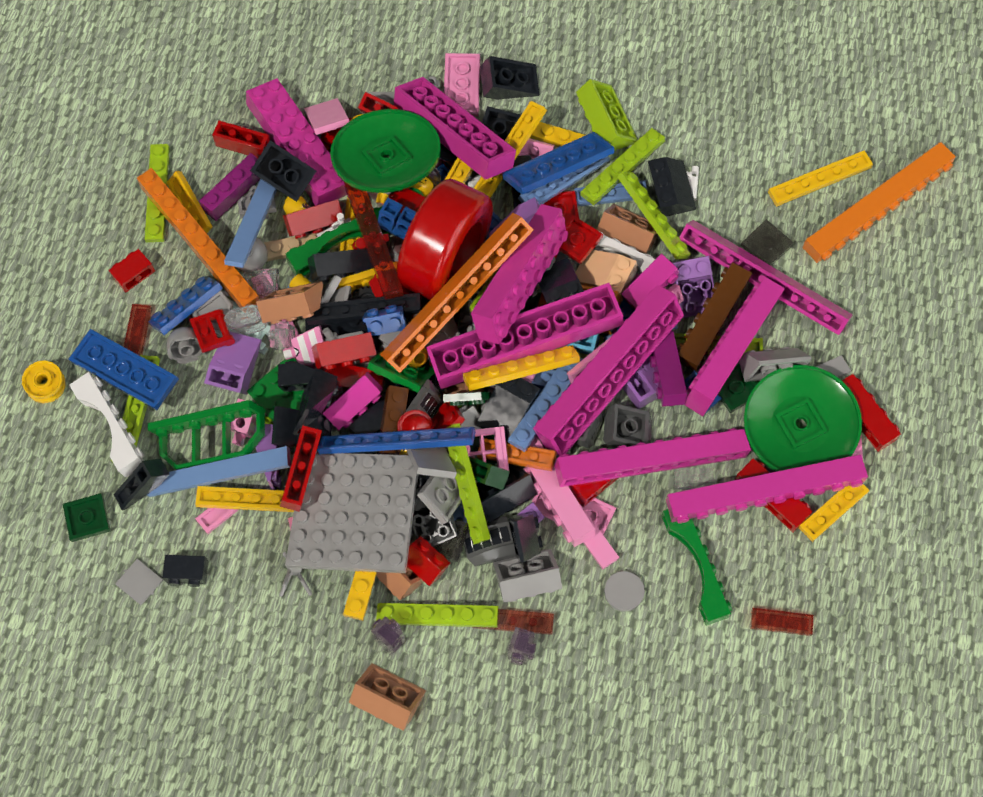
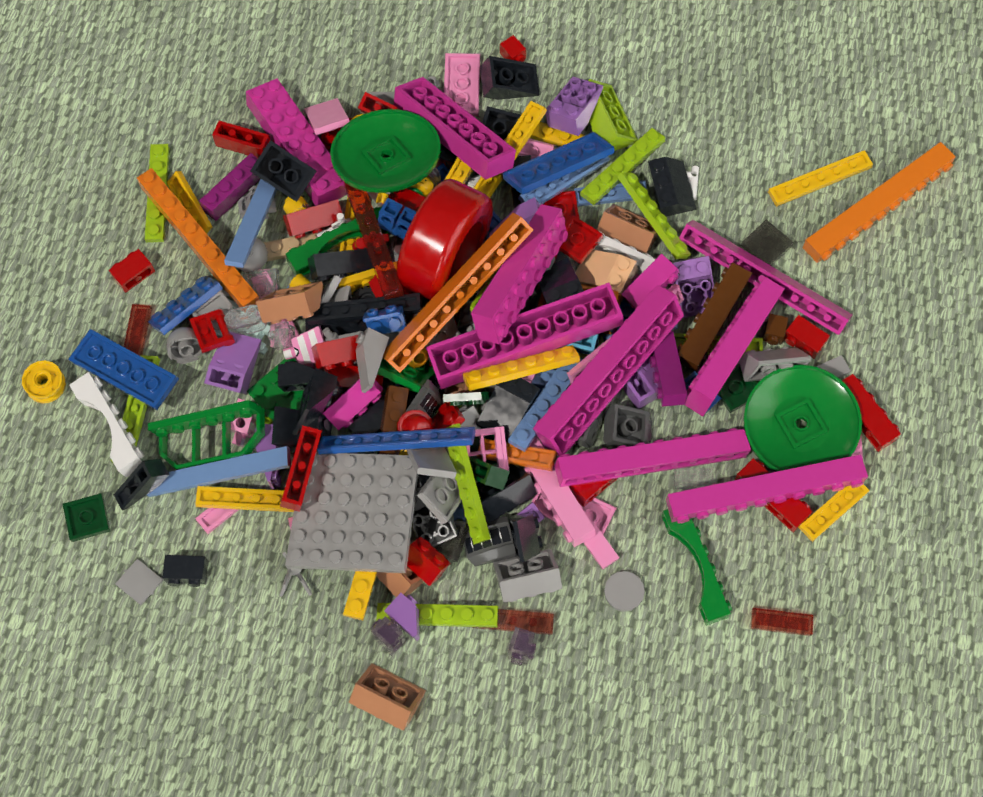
none -> light grey slope [355,327,389,393]
none -> medium lavender slope [384,593,420,641]
none -> red brick [500,35,526,62]
none -> medium lavender slope [545,77,603,136]
none -> reddish brown brick [763,313,788,345]
none -> red brick [784,315,830,359]

